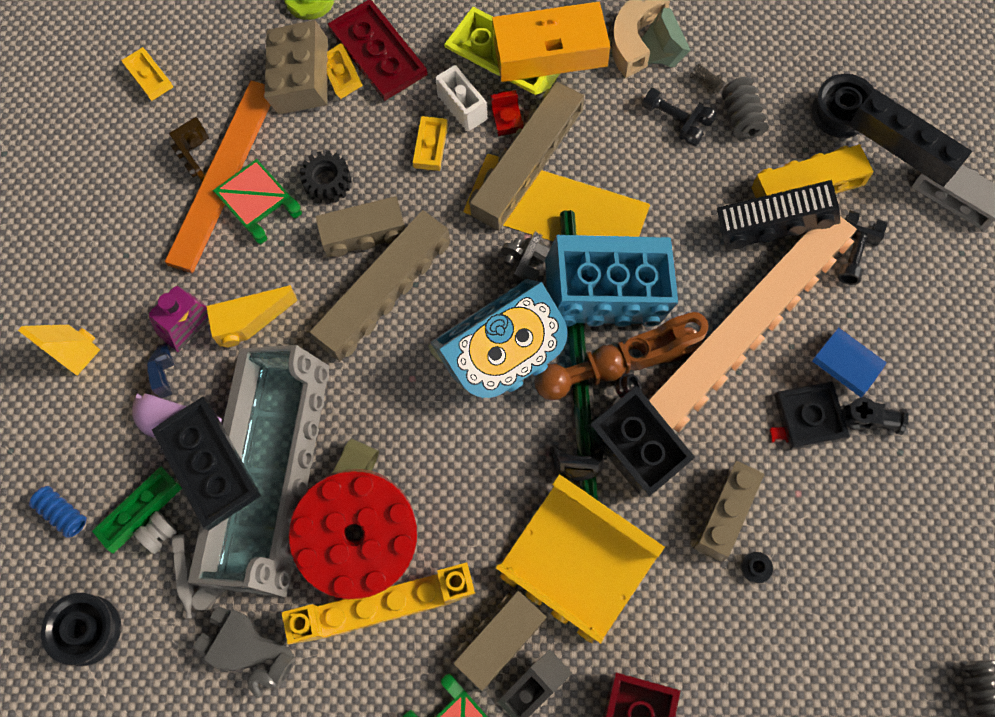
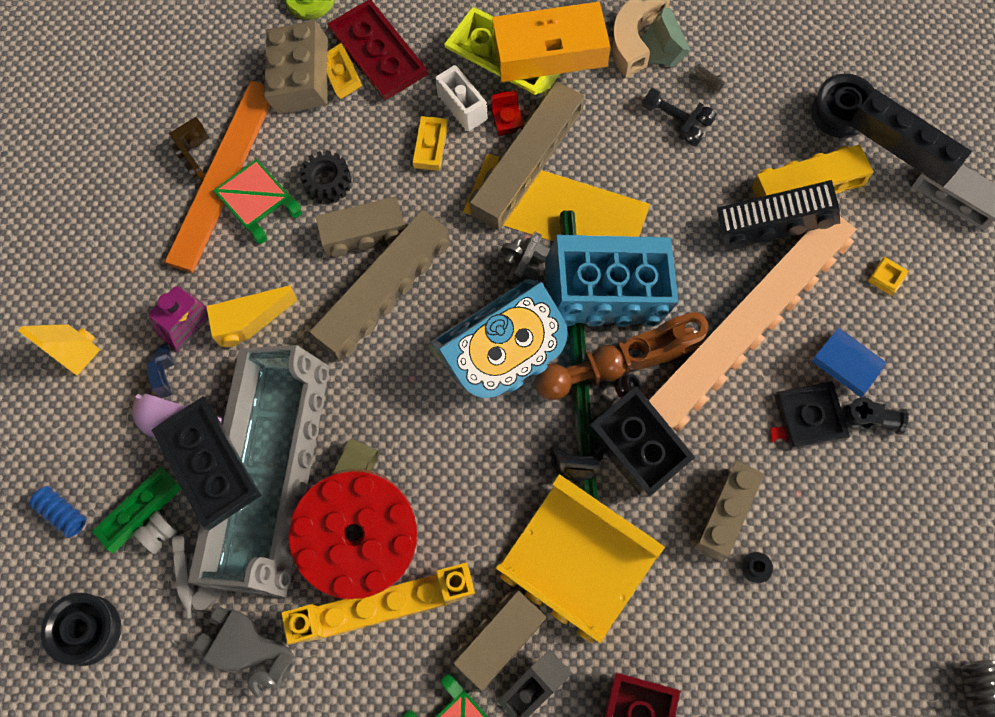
yellow plate [121,47,173,101] -> none
dark grey piece [721,77,769,139] -> none
black bar [837,210,888,285] -> none
none -> yellow tile [868,256,909,296]

